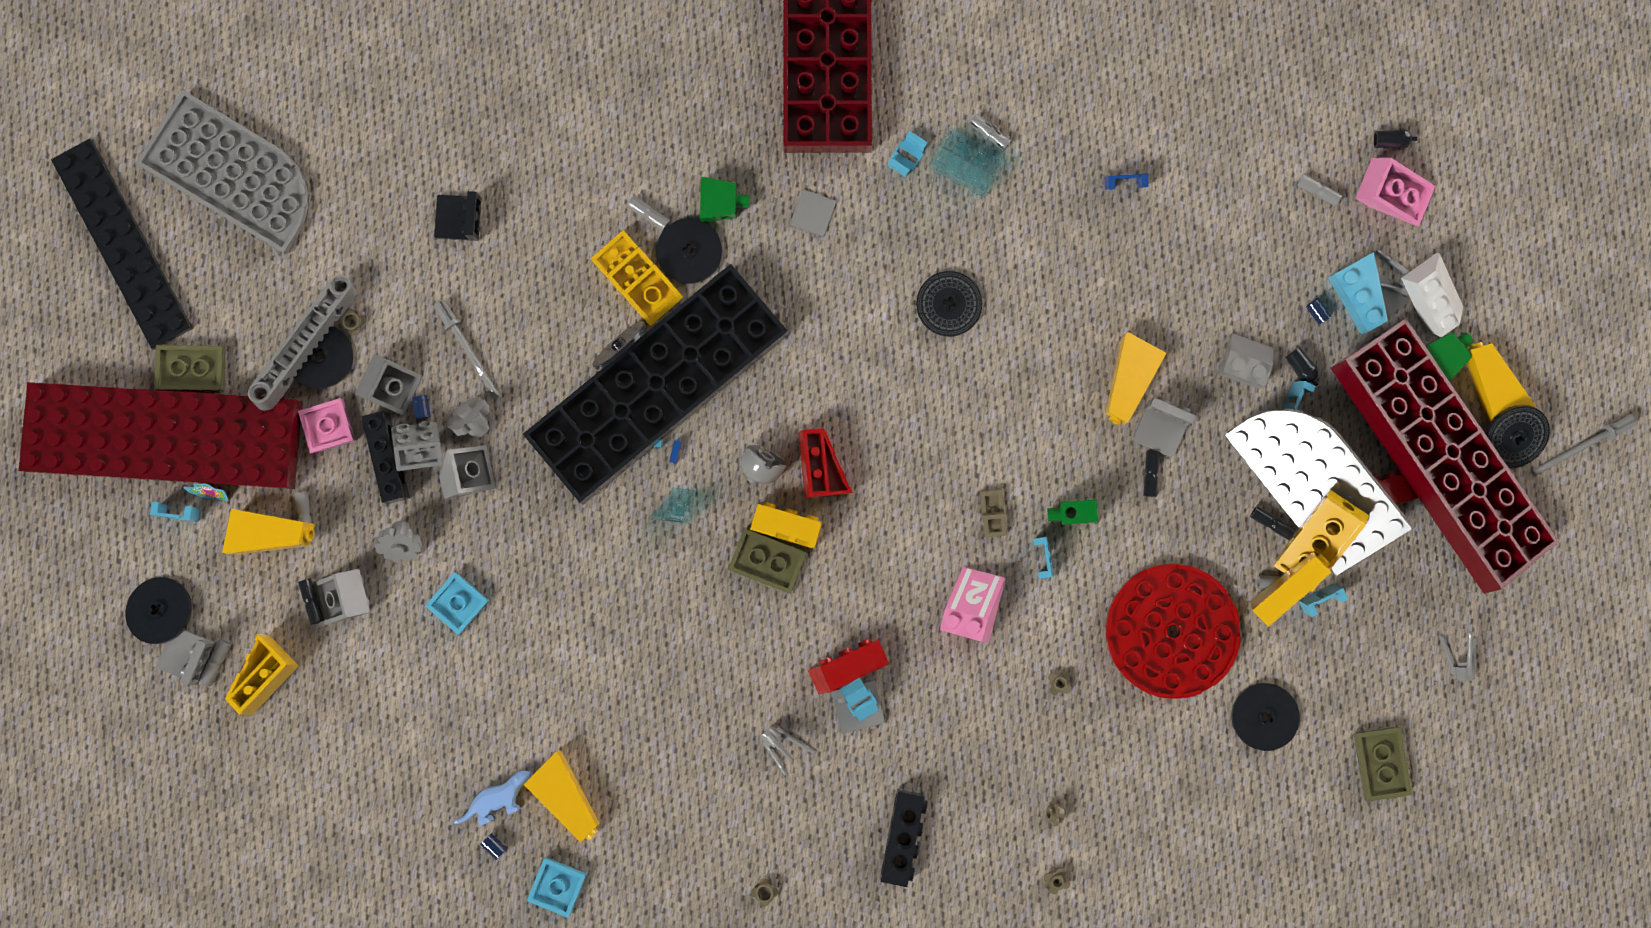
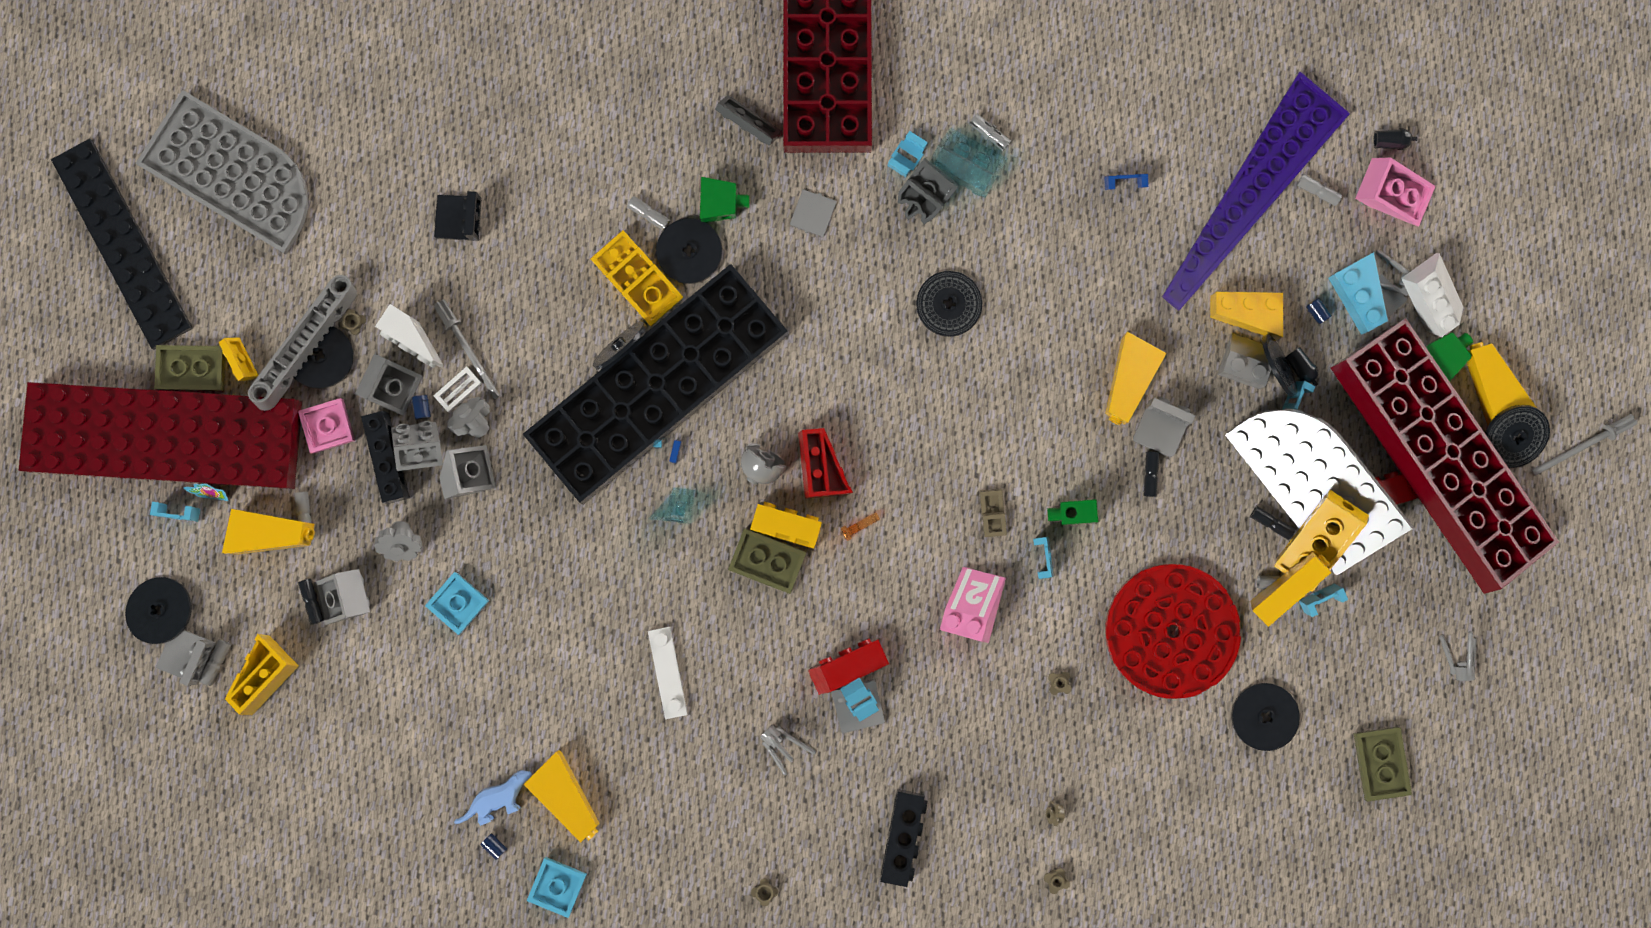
none -> yellow plate [219,337,259,381]
none -> white slope [375,304,444,368]
none -> white tile [433,366,483,413]
none -> white plate [648,627,688,719]
none -> dark grey plate [715,95,781,146]
none -> clear orange piece [841,512,880,541]
none -> dark grey plate [898,158,959,225]
none -> dark purple wing [1162,72,1350,311]
none -> yellow wedge [1210,292,1283,341]
none -> black piece [1262,334,1297,397]

